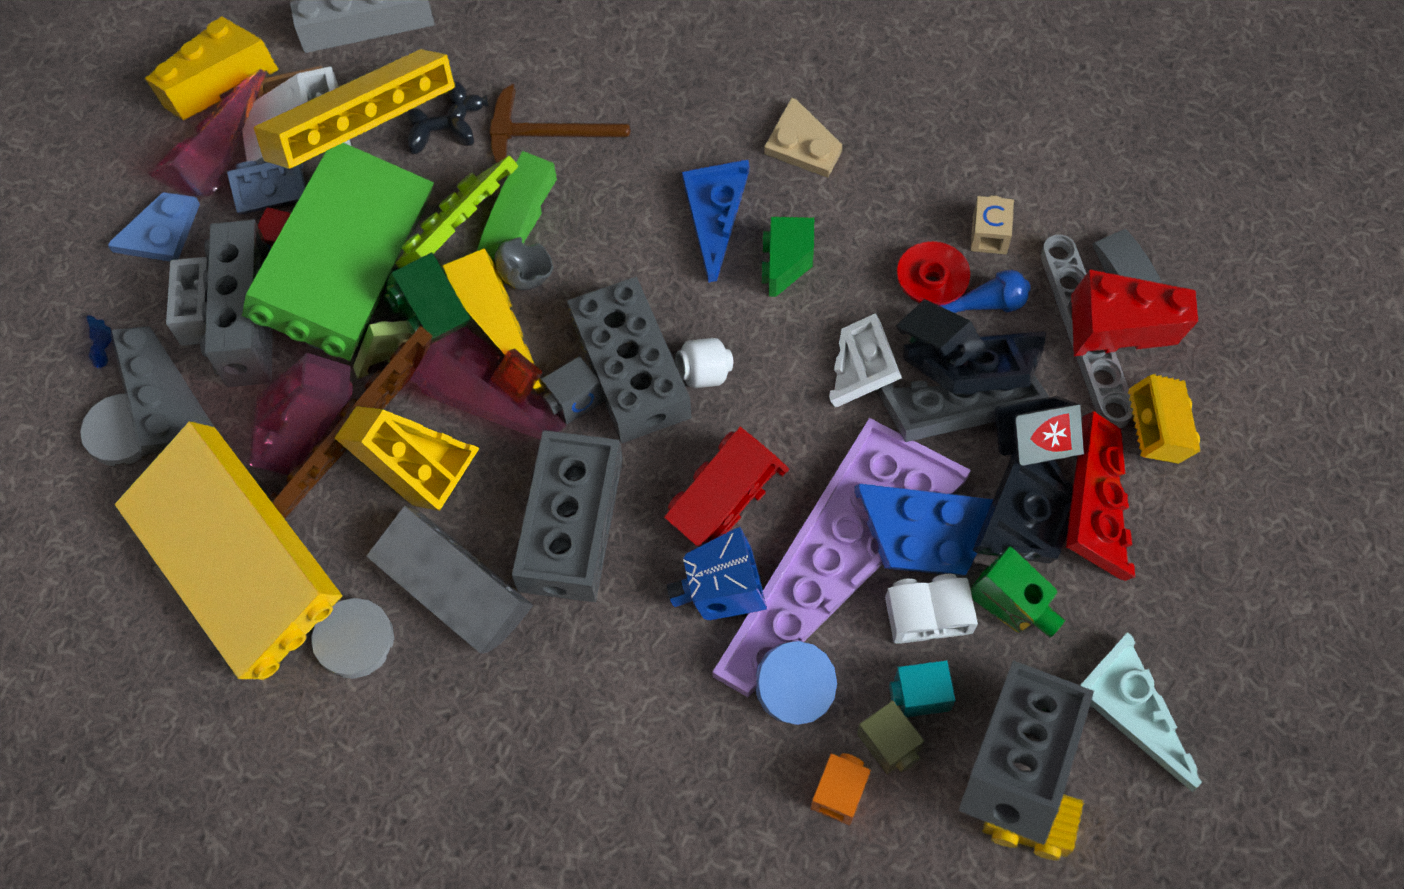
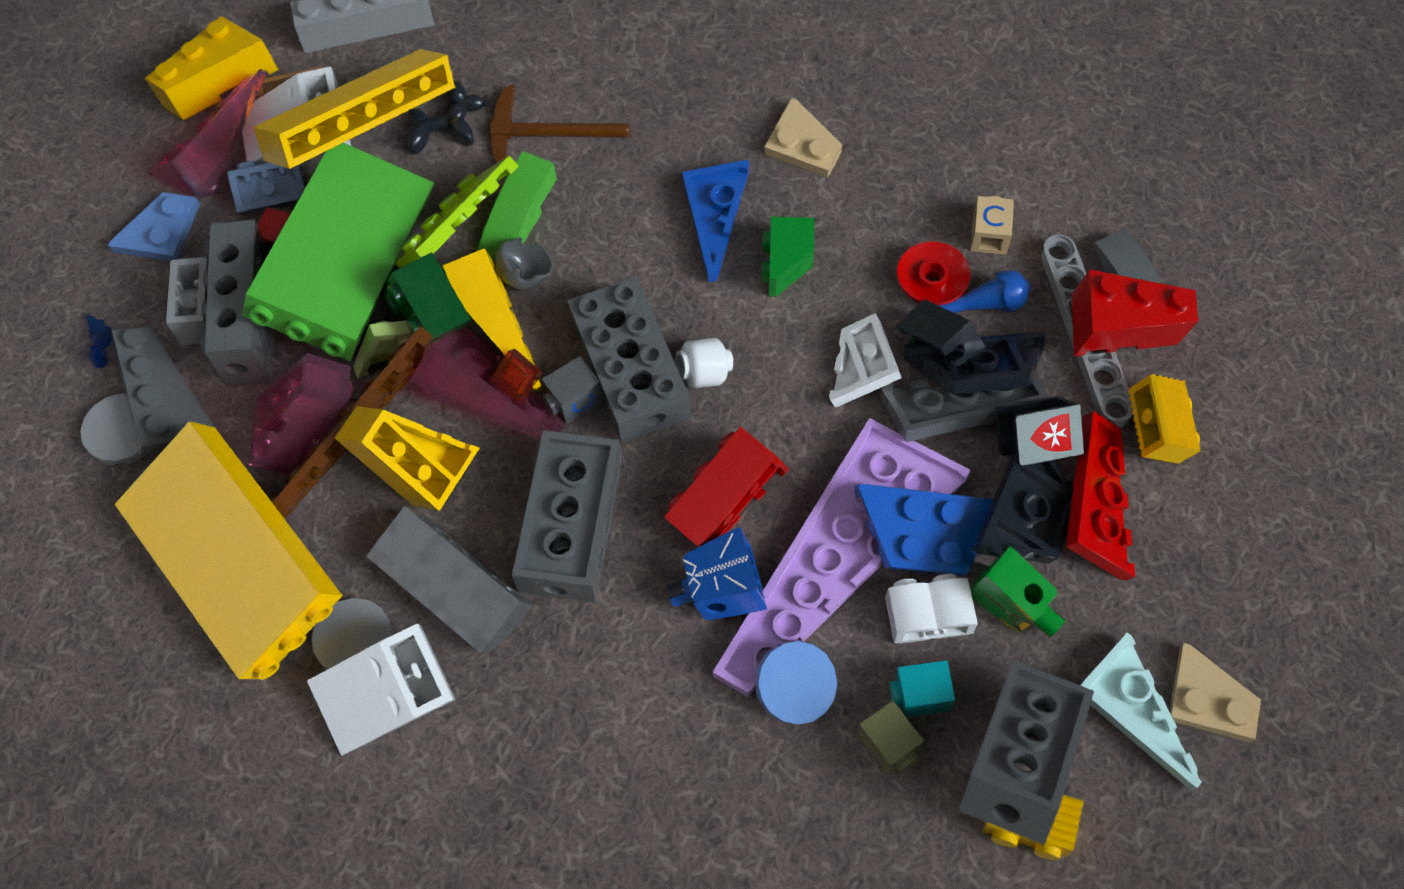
orange brick [811,753,871,826] -> none
none -> white slope [307,623,456,756]
none -> tan wing [1169,643,1261,743]

